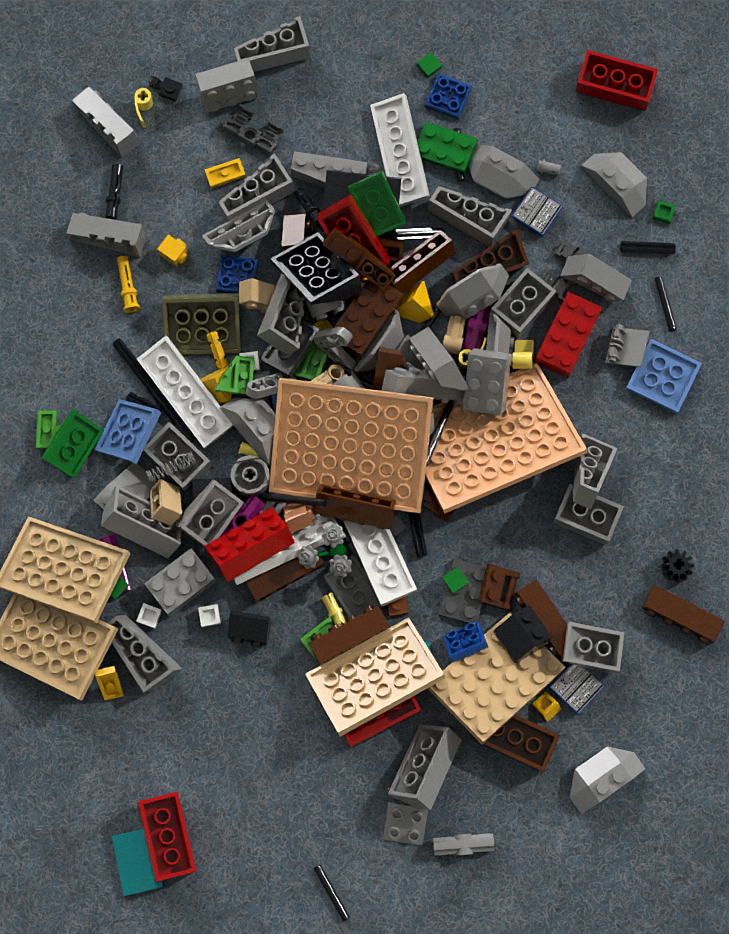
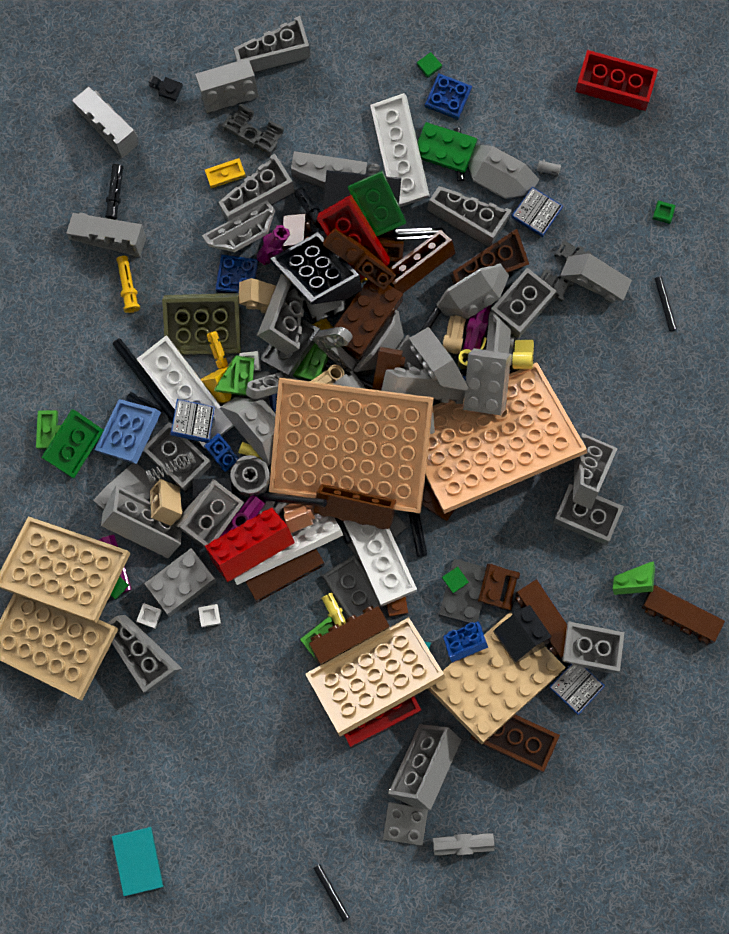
yellow plate [95,666,124,700] -> none
light yellow panel [135,88,153,128] -> none
red brick [136,791,196,882] -> none
yellow brick [157,235,188,267] -> none
black slope [228,610,272,647] -> none
light grey plant [298,524,352,577] -> none
yellow slope [397,281,434,323] -> none
black bar [426,400,455,467] -> none
yellow slope [532,691,561,722] -> none
red brick [534,292,602,378] -> none
light grey wedge [569,747,645,814] -> none
light grey wedge [581,152,647,218] -> none
light grey hinge [605,324,650,367] -> none
black axle [620,241,676,254] -> none
medium blue plate [626,339,702,414] -> none
black gear [660,549,694,583] -> none
none -> light grey tile [170,399,215,443]
none -> blue slope [204,433,239,472]
none -> magenta piece [256,225,290,265]
none -> bright green wing [613,562,655,595]

